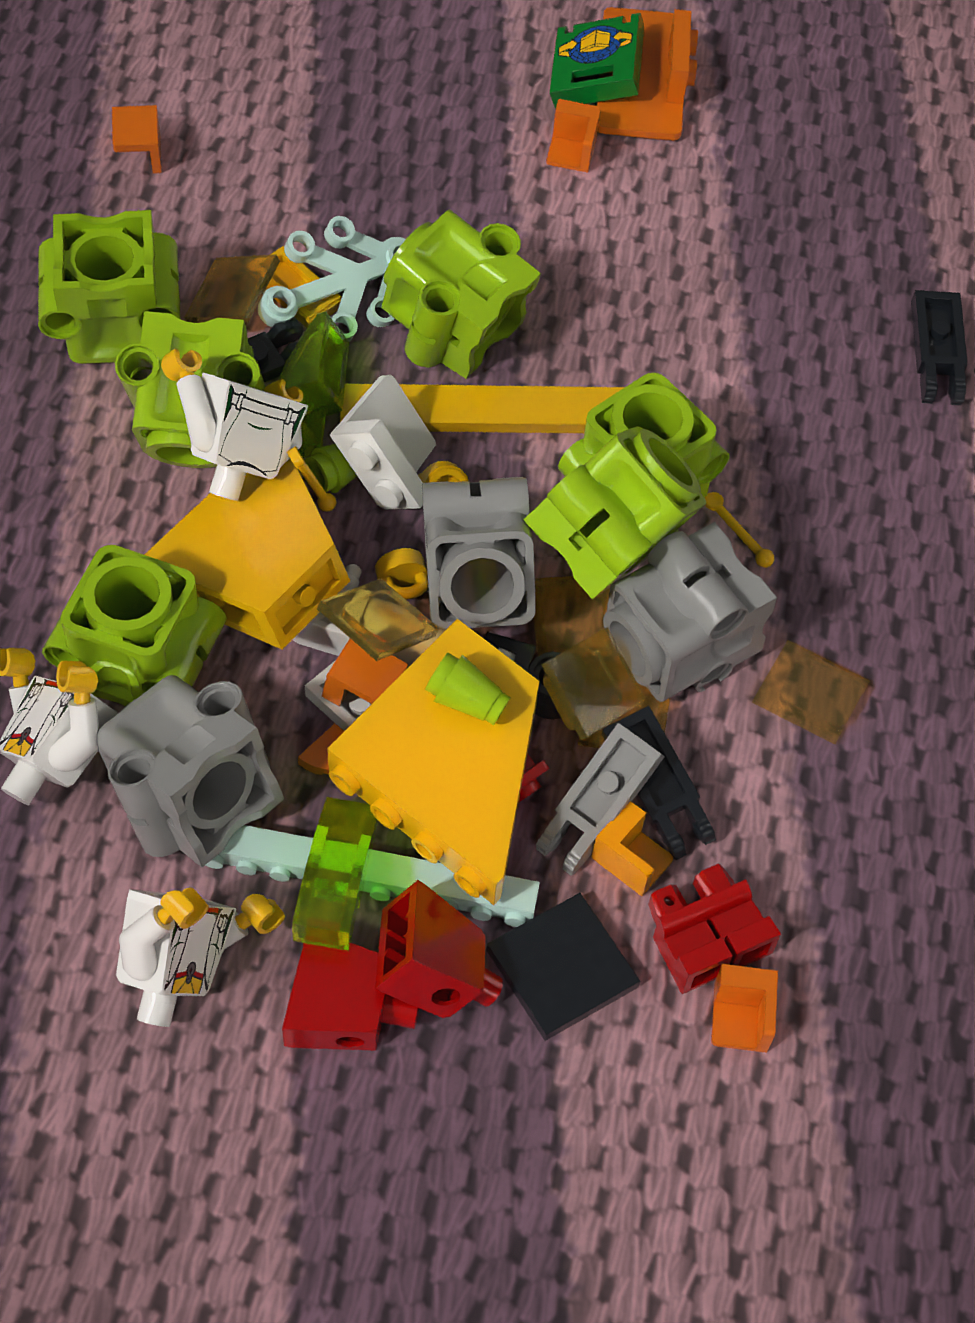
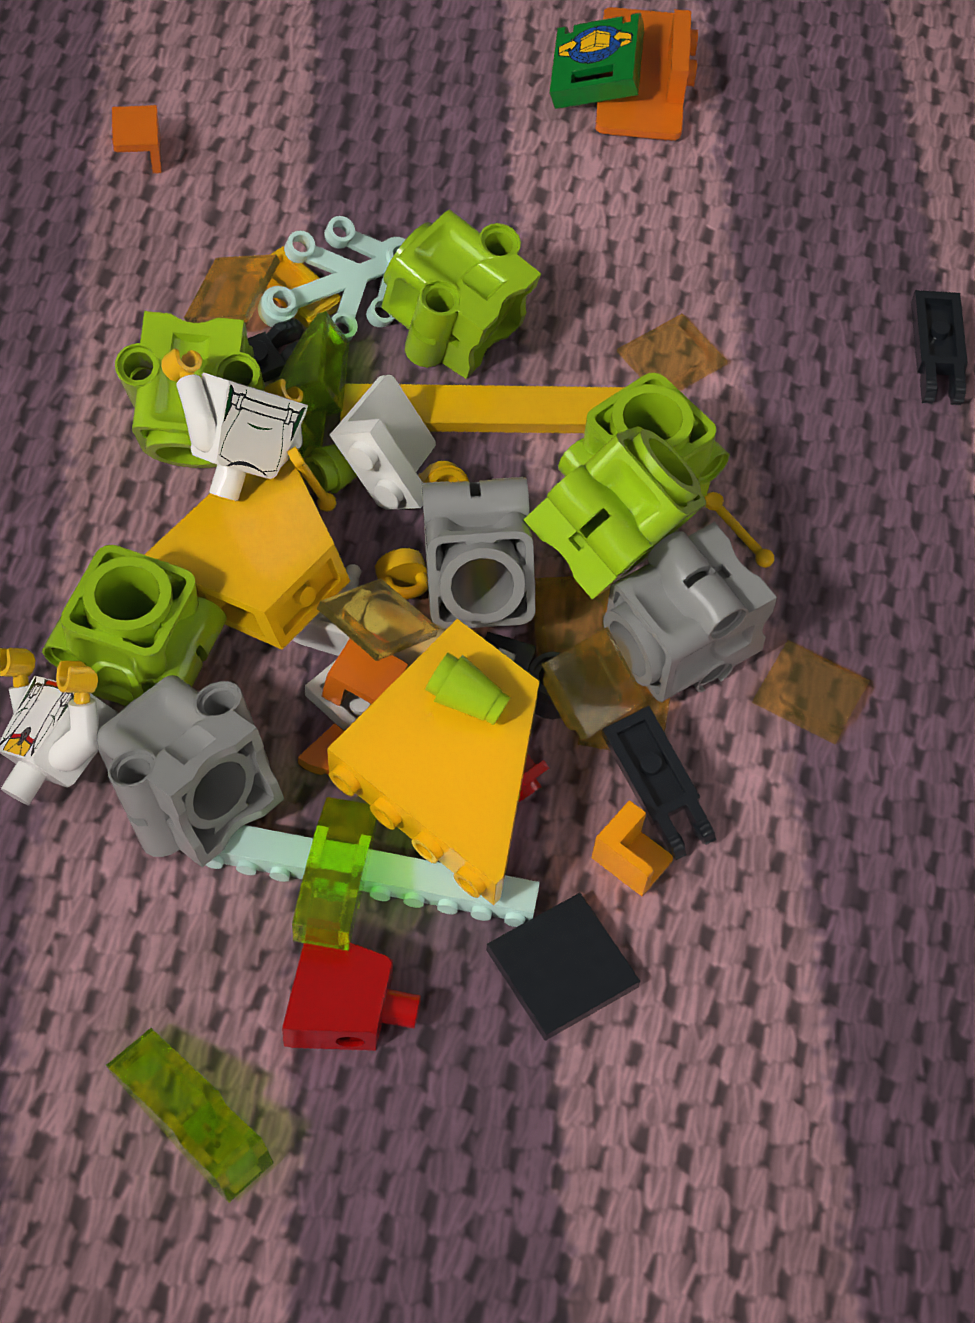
lime piece [38,210,181,364] -> none
torso [116,887,285,1027] -> none
red torso [375,880,503,1018] -> none
light grey hinge [536,723,665,876] -> none
orange panel [546,99,601,173] -> none
red hips [648,863,781,994] -> none
orange panel [711,964,778,1053] -> none
none -> clear neon green slope [106,1028,274,1203]
none -> clear yellow piece [617,314,728,391]

